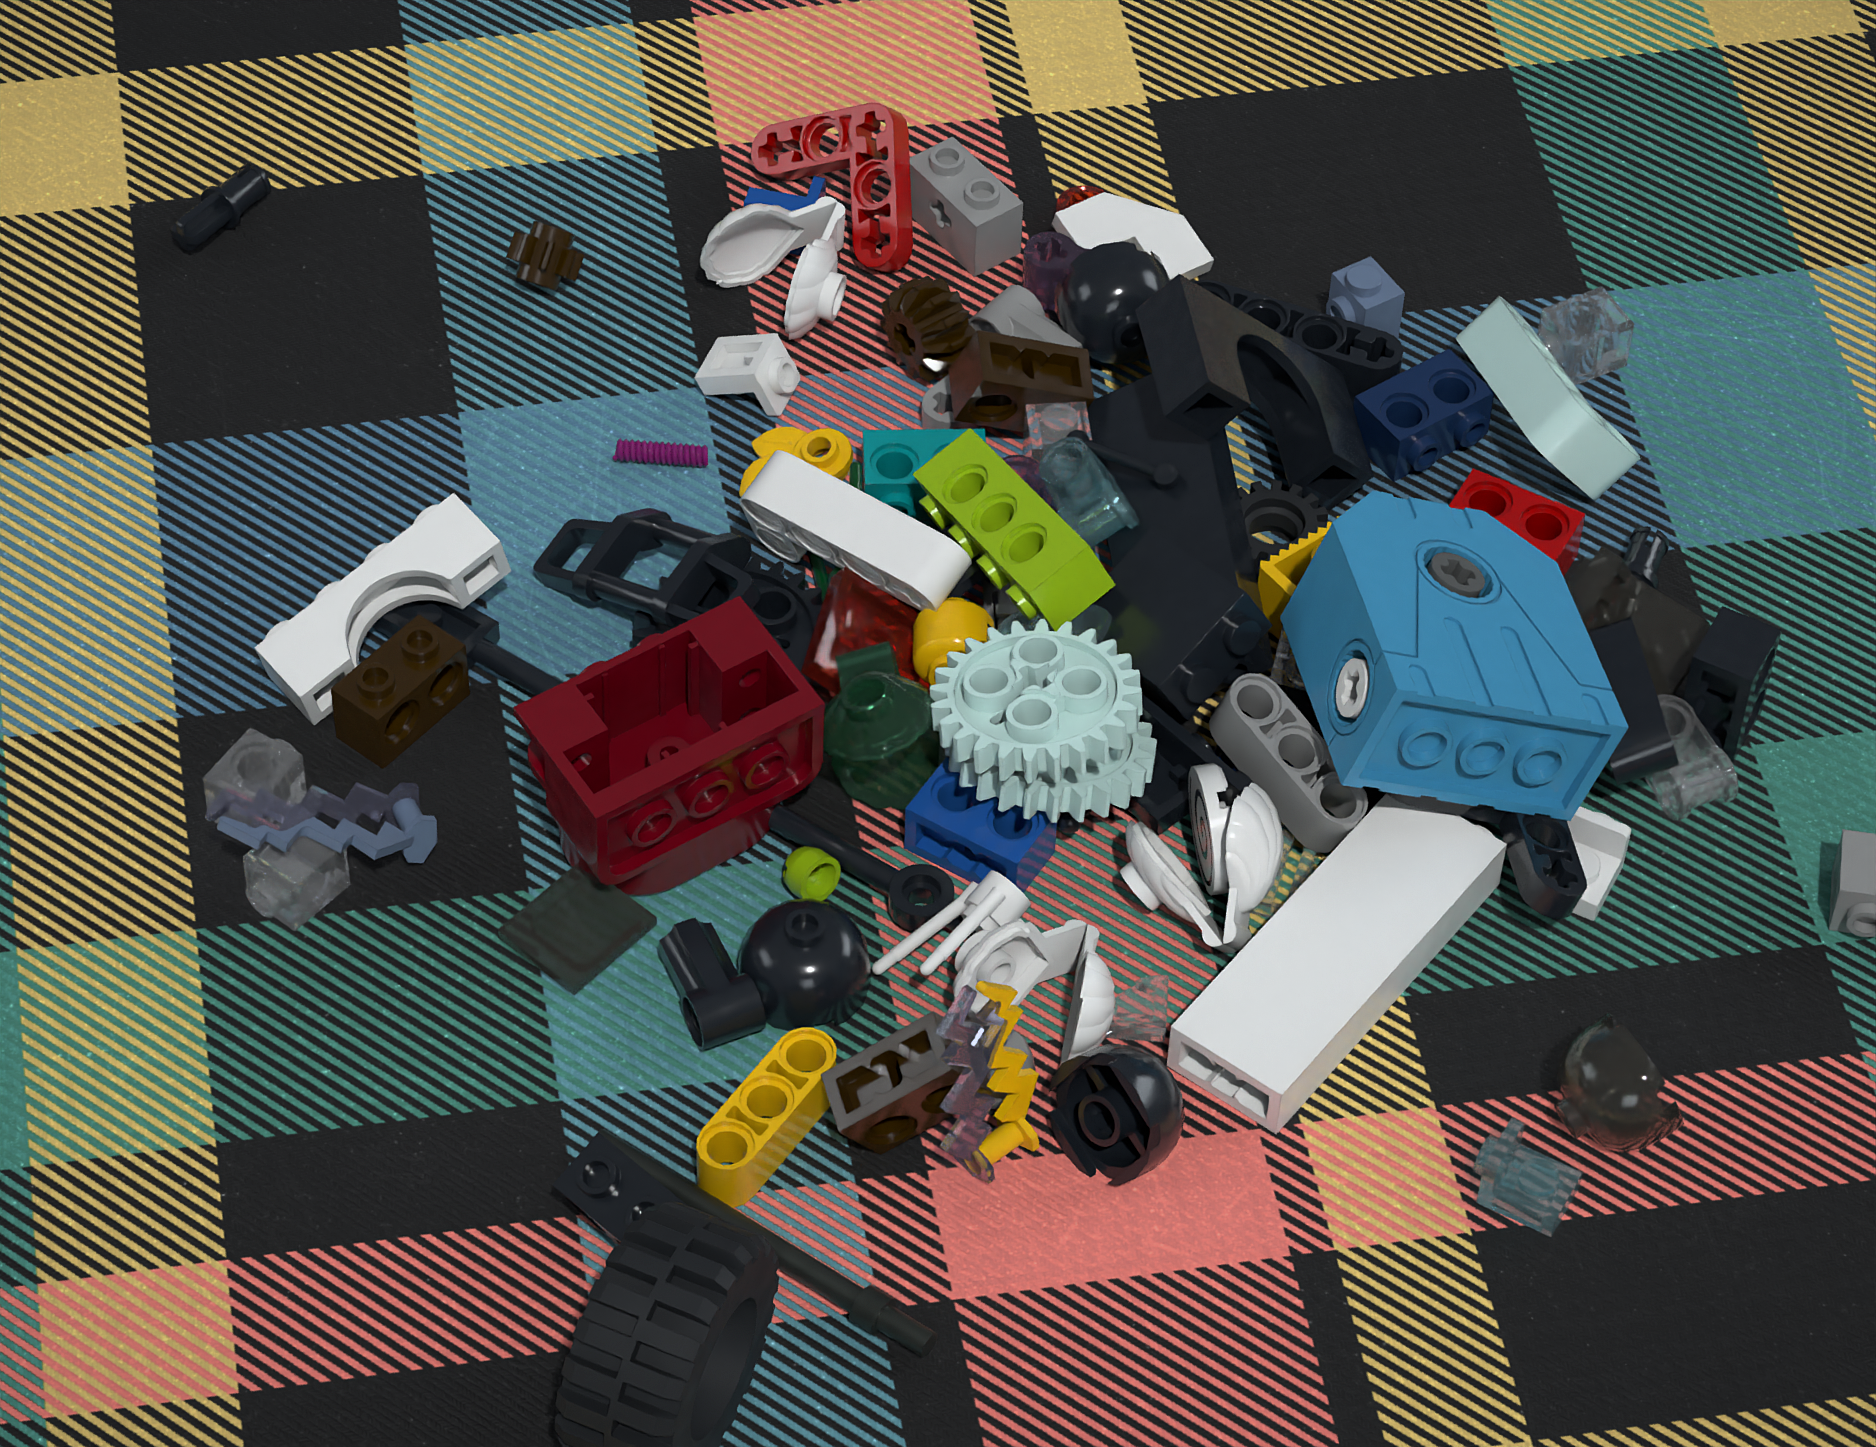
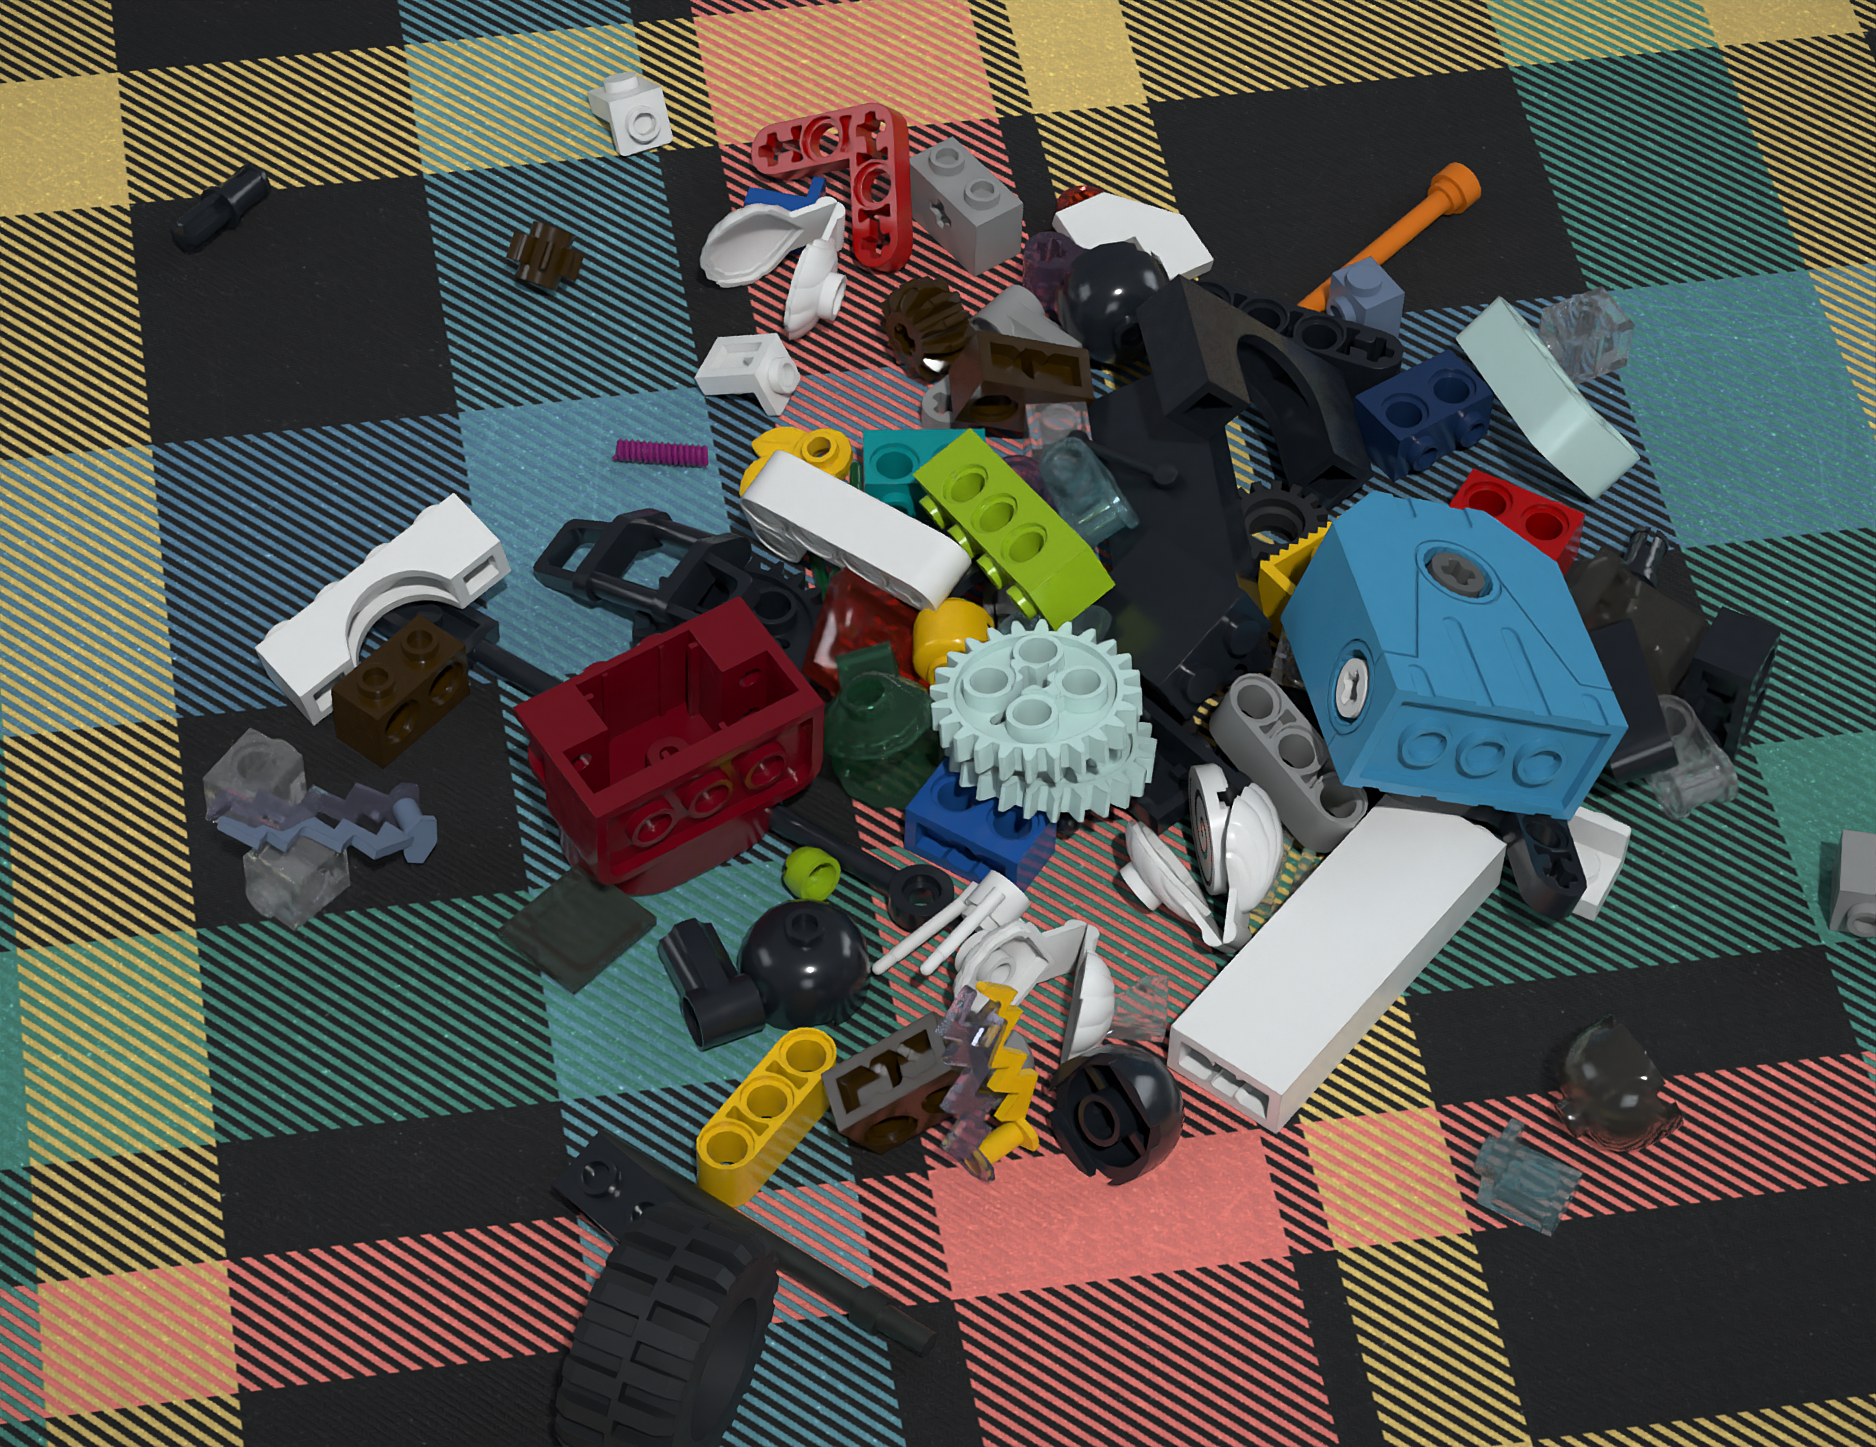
none -> white bracket [587,72,673,156]
none -> orange piece [1297,162,1481,313]

